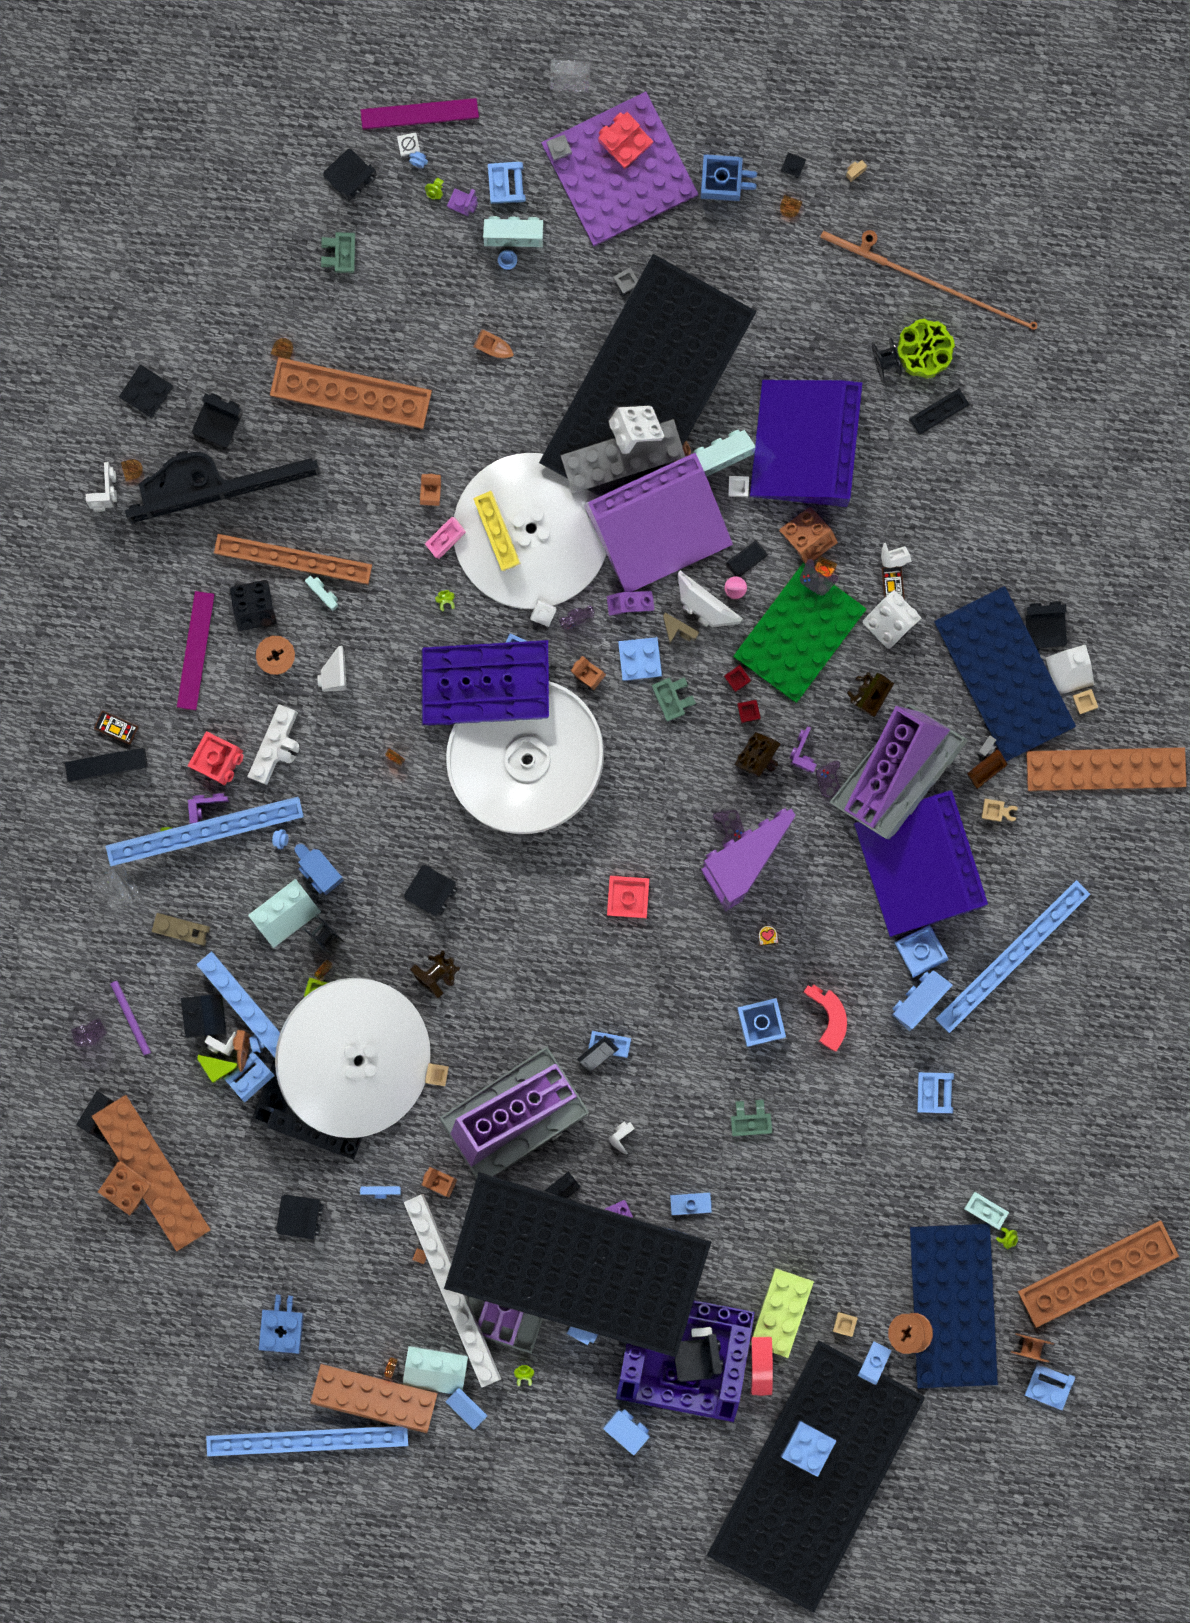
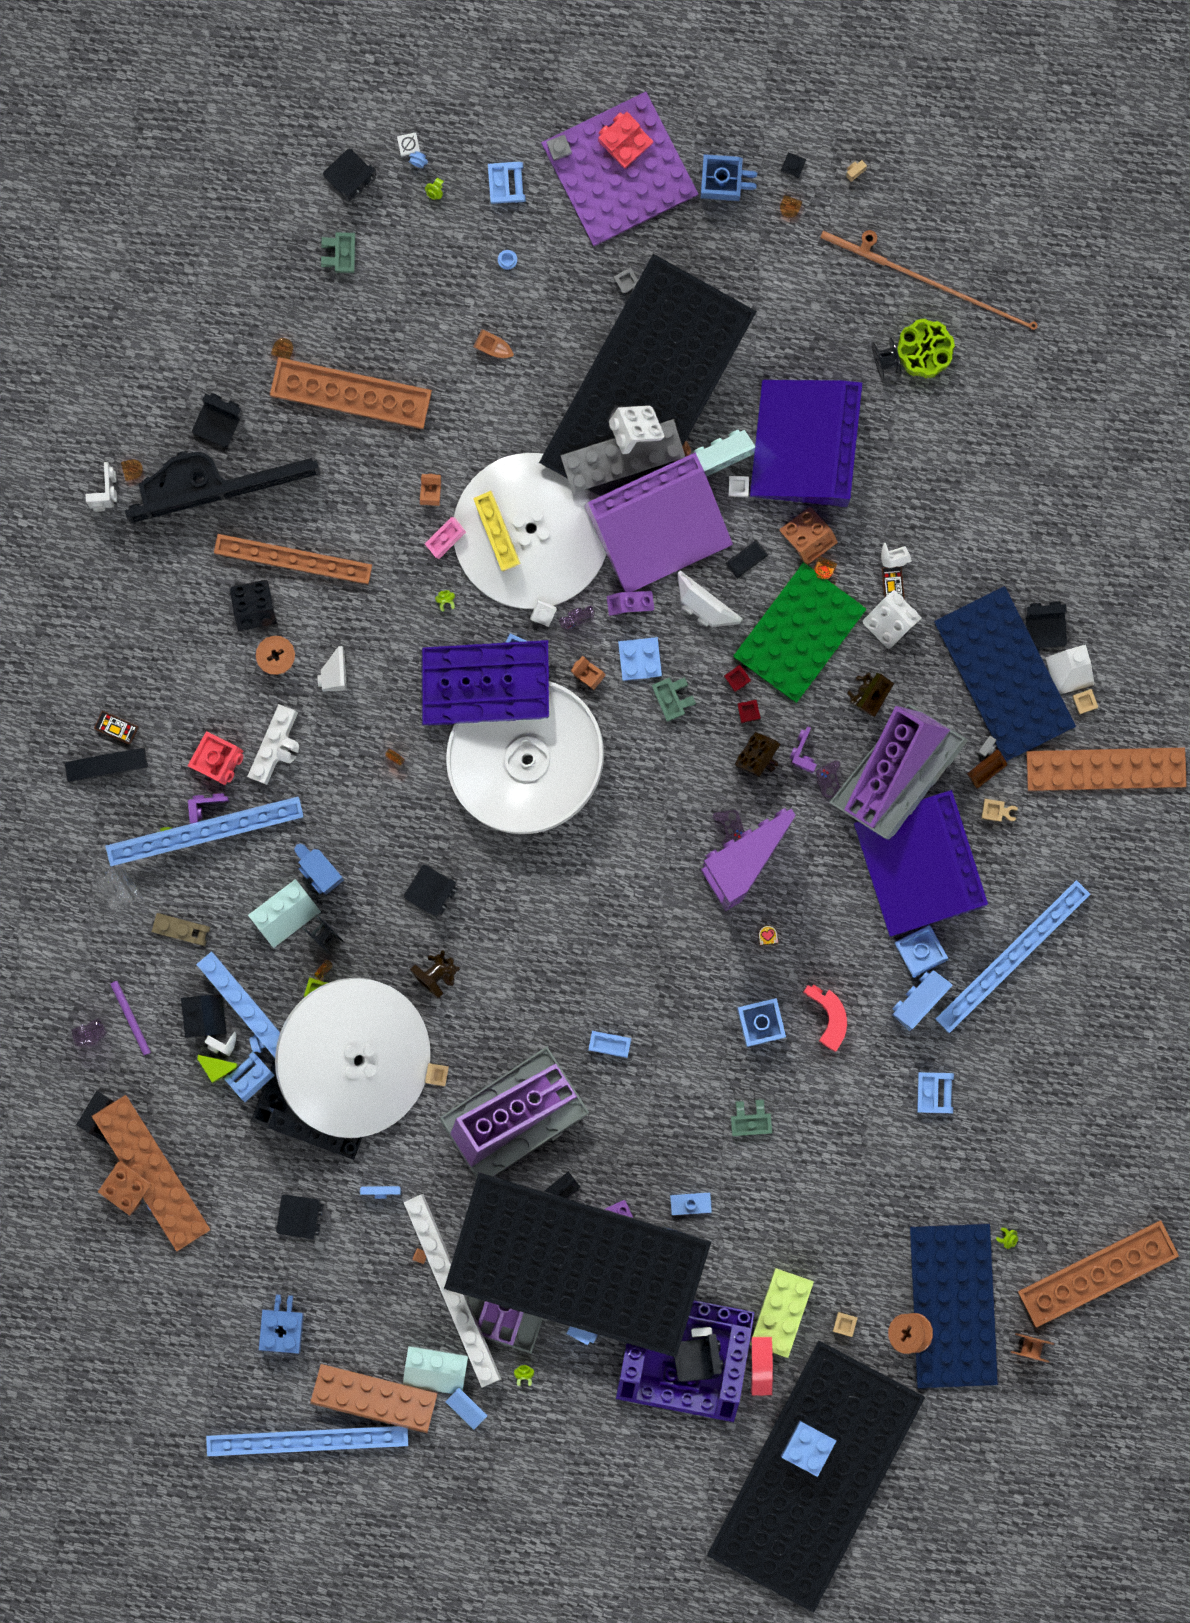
black plate [119,364,174,419] -> none
magenta tile [177,591,215,711] -> none
nougat plate [233,1030,251,1072] -> none
light blue plate [272,829,289,849] -> none
light aqua plate [305,575,338,611] -> none
magenta tile [360,98,479,130] -> none
clear orange tile [384,1357,398,1378] -> none
nougat bracket [422,1167,458,1197] -> none
medium lavender bracket [447,189,478,216] -> none
light aqua slope [483,216,543,247] -> none
clear bracket [550,57,591,93] -> none
tile [577,1036,619,1073] -> none
light blue brick [603,1409,650,1455] -> none
coral plate [607,876,649,919] -> none
white plate [608,1121,635,1155] -> none
dark tan slope [663,613,699,644] -> none
bright pink piece [724,577,747,599] -> none
piece [800,559,838,596] -> none
light blue plate [858,1342,892,1385] -> none
black tile [909,388,970,435] -> none
light aqua plate [964,1192,1009,1230] -> none
light blue plate [1025,1362,1075,1410] -> none

